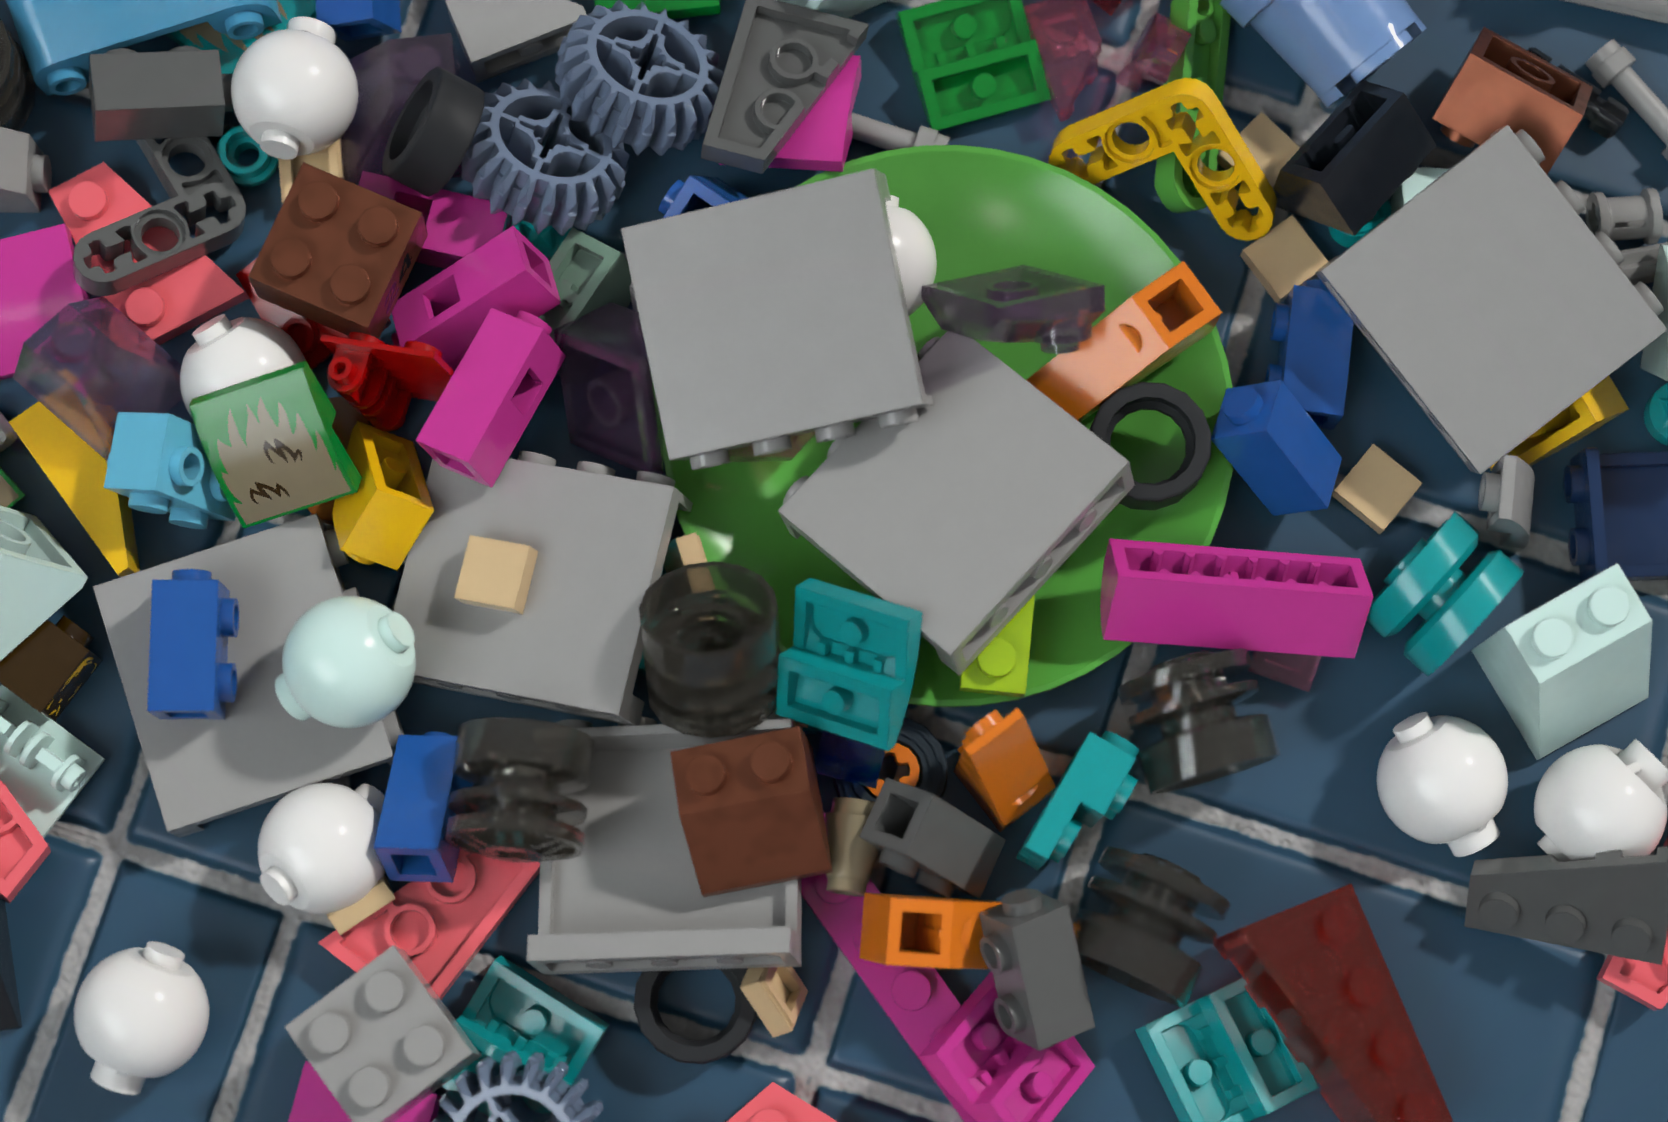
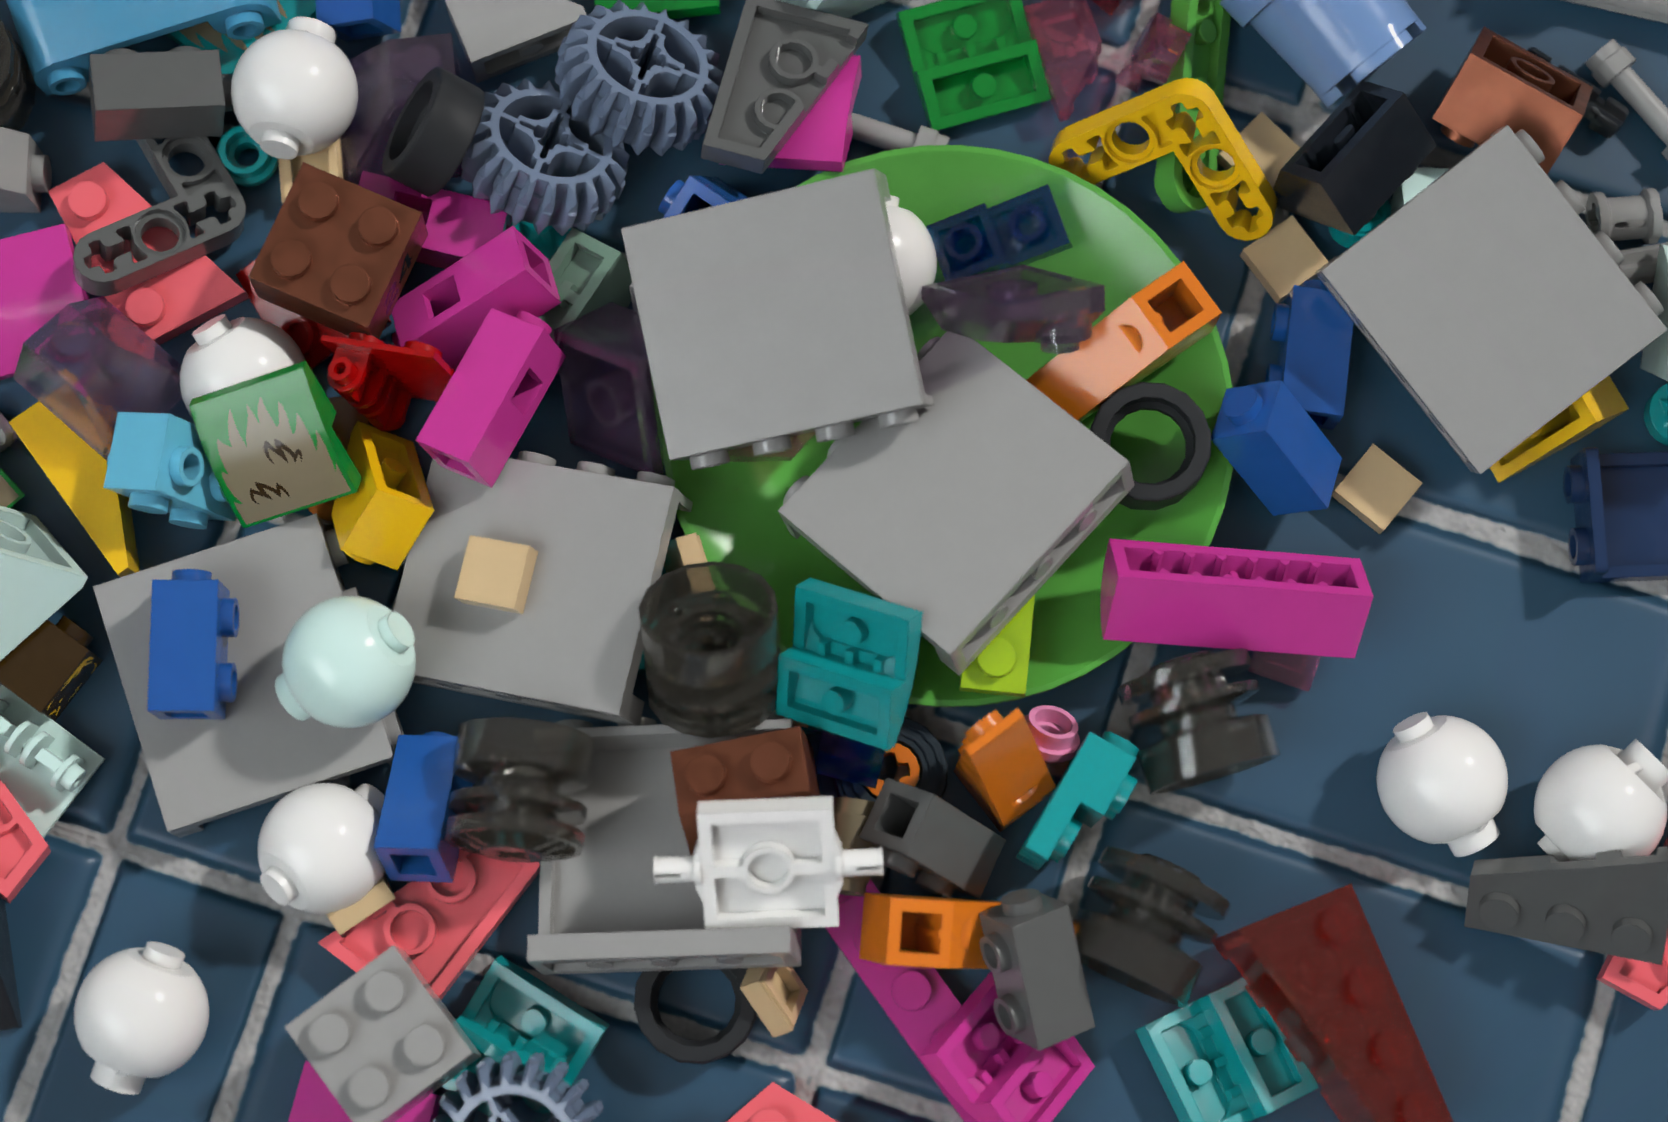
teal wheel [1366,511,1524,677] -> none
light aqua slope [1471,563,1652,760] -> none
light grey slope [1478,455,1535,549] -> none
none -> white plate [653,796,884,929]
none -> clear blue slope [926,184,1073,287]
none -> bright pink plate [1024,705,1080,764]

